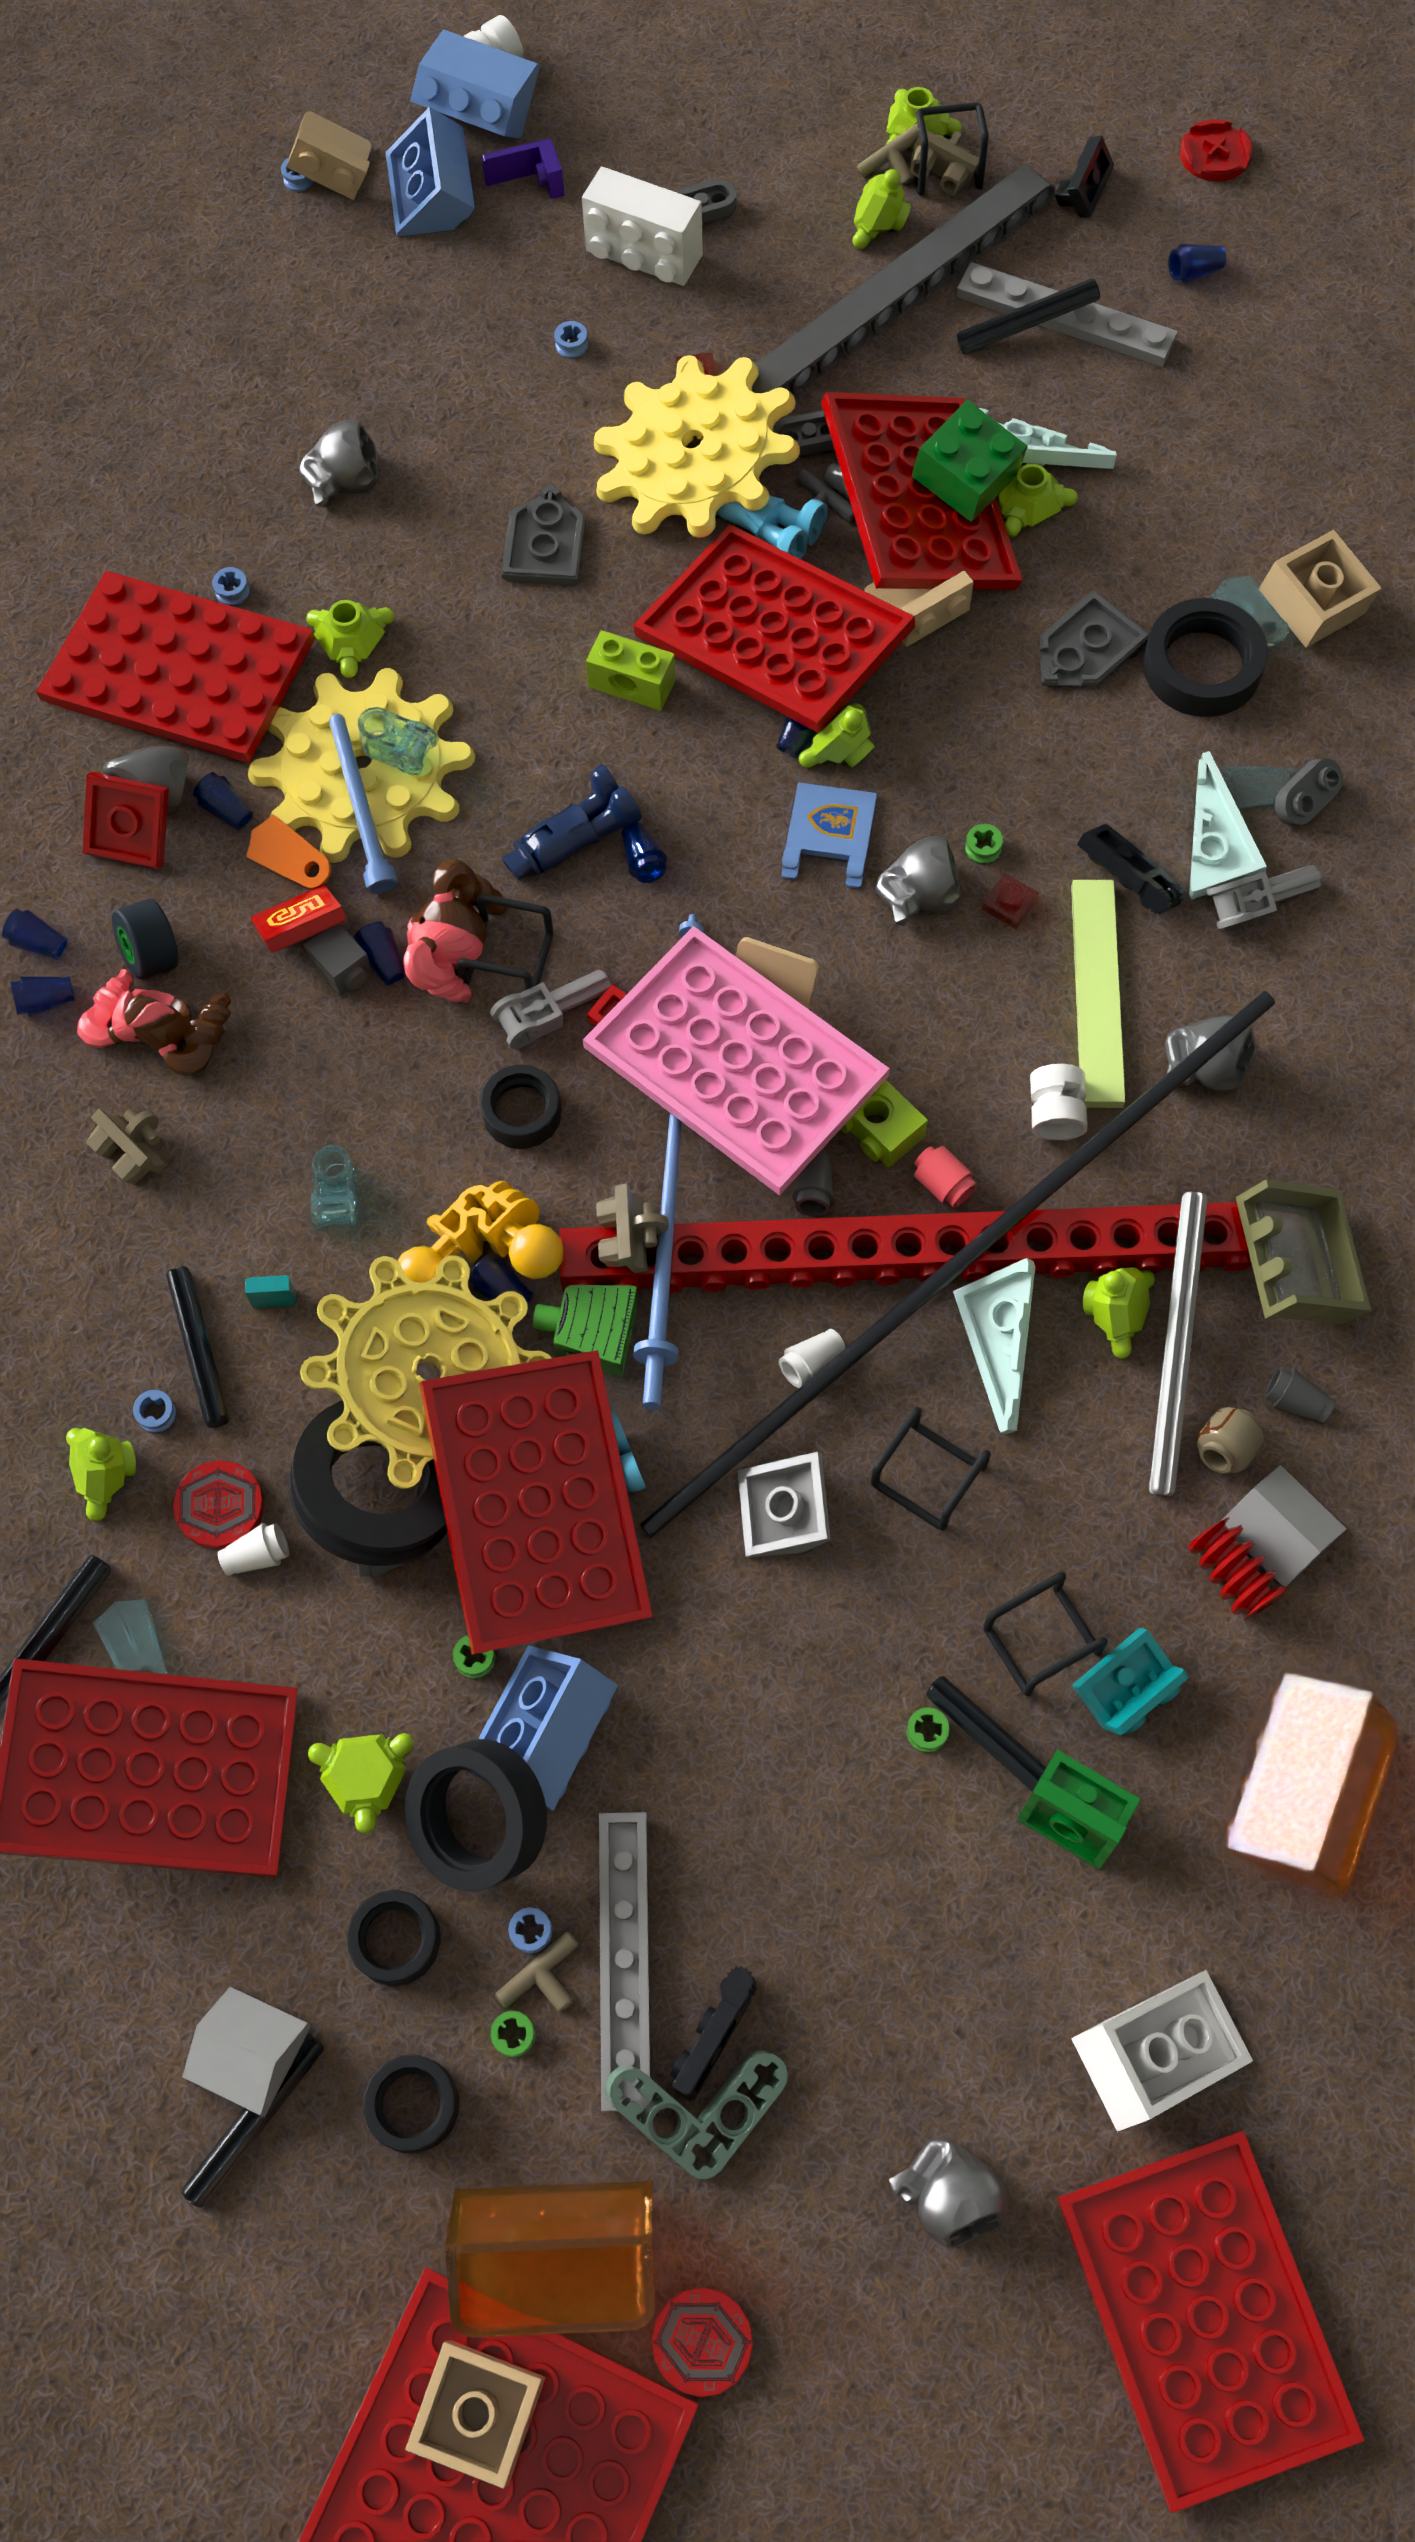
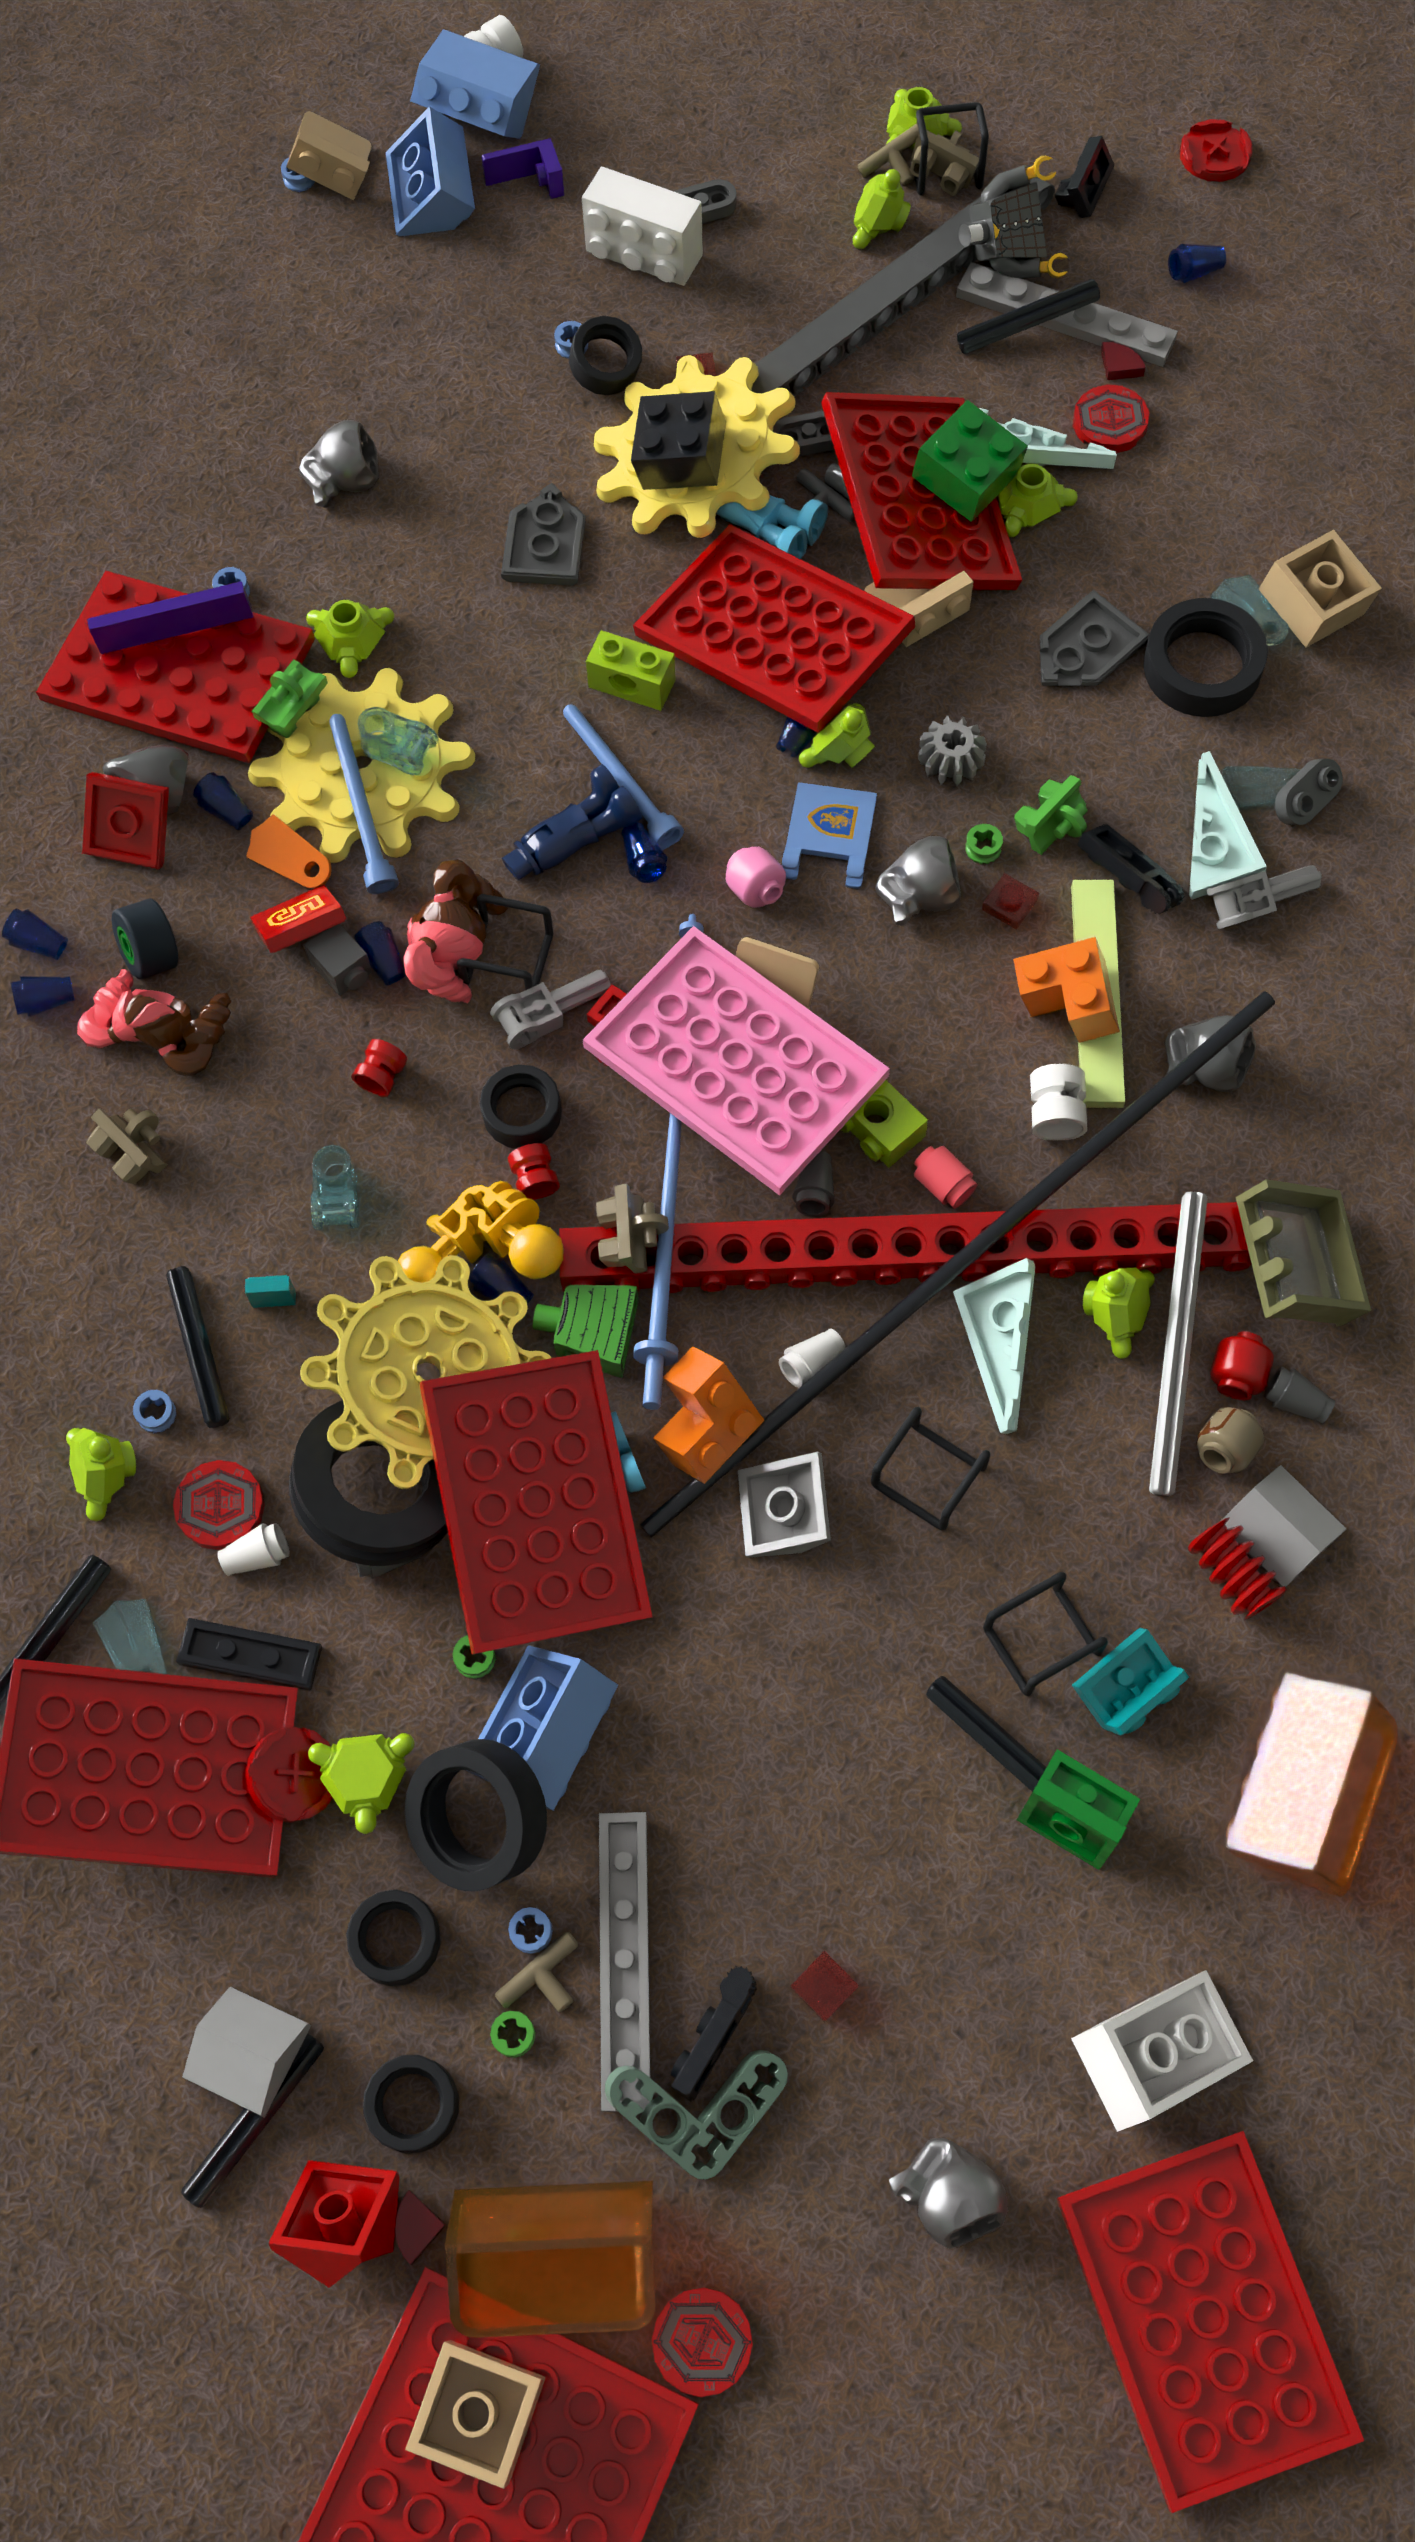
bright green bush [906,1707,949,1753] -> none
none -> dark purple tile [87,582,254,654]
none -> black tile [176,1618,322,1691]
none -> red tile [245,1727,333,1822]
none -> bright green hips [252,659,328,738]
none -> red slope [268,2160,400,2288]
none -> red wheel [351,1039,408,1097]
none -> dark red tile [395,2190,446,2265]
none -> red wheel [507,1143,560,1200]
none -> medium blue piece [563,704,684,850]
none -> black tyre [569,315,643,396]
none -> black brick [631,391,726,490]
none -> orange brick [653,1346,765,1484]
none -> bright pink head [726,846,786,908]
none -> clear red plate [790,1951,859,2023]
none -> light grey gear [918,715,987,786]
none -> dark grey torso [958,155,1068,279]
none -> orange brick [1013,937,1120,1043]
none -> bright green hips [1014,775,1088,855]
none -> red tile [1073,384,1149,453]
none -> dark red tile [1101,342,1146,380]
none -> red head [1210,1331,1274,1401]

